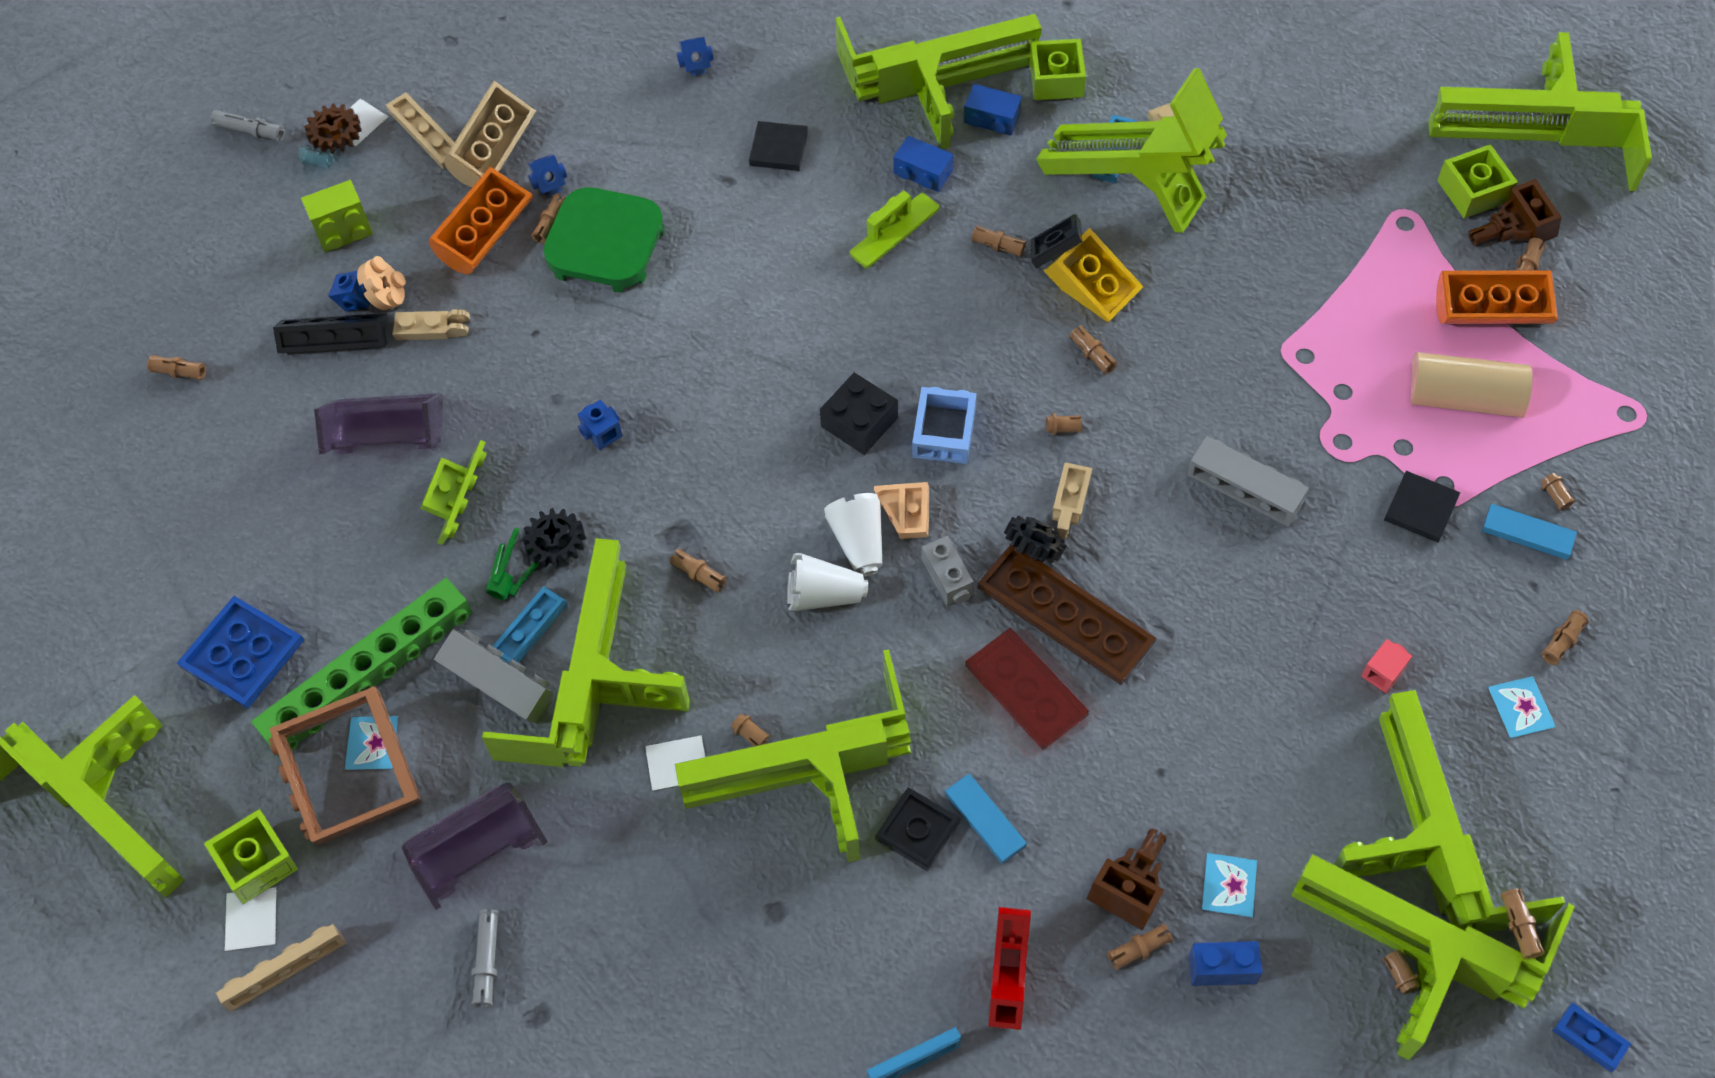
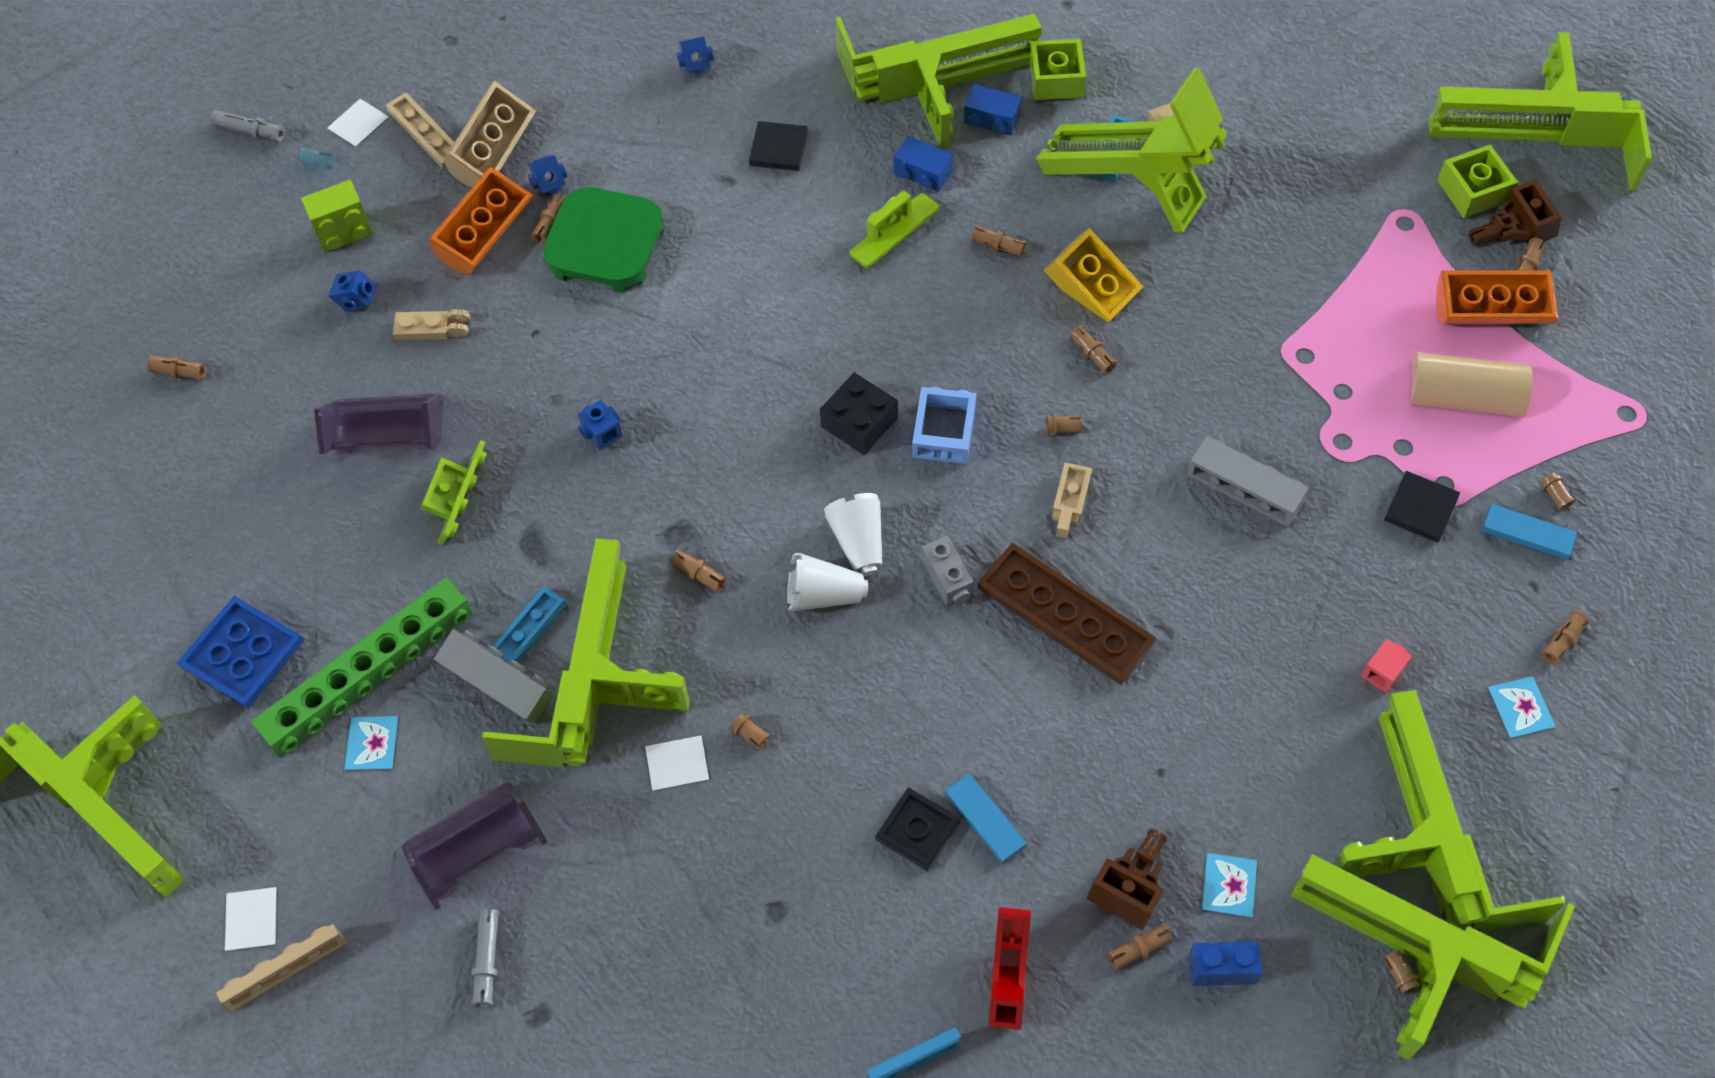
lime brick [203,809,299,904] -> none
nougat window [269,686,422,845] -> none
black fence [273,313,388,353] -> none
reddish brown gear [304,103,362,154] -> none
light nougat plate [357,256,406,311] -> none
green plant [485,527,539,601] -> none
black gear [522,508,586,569] -> none
lime piece [675,649,911,863] -> none
light nougat wing [874,482,929,539] -> none
clear red tile [965,628,1089,751] -> none
black gear [1004,515,1067,563] -> none
black tile [1030,214,1083,269] -> none
medium nougat pin [1500,889,1544,959] -> none
blue plate [1552,1002,1632,1072] -> none

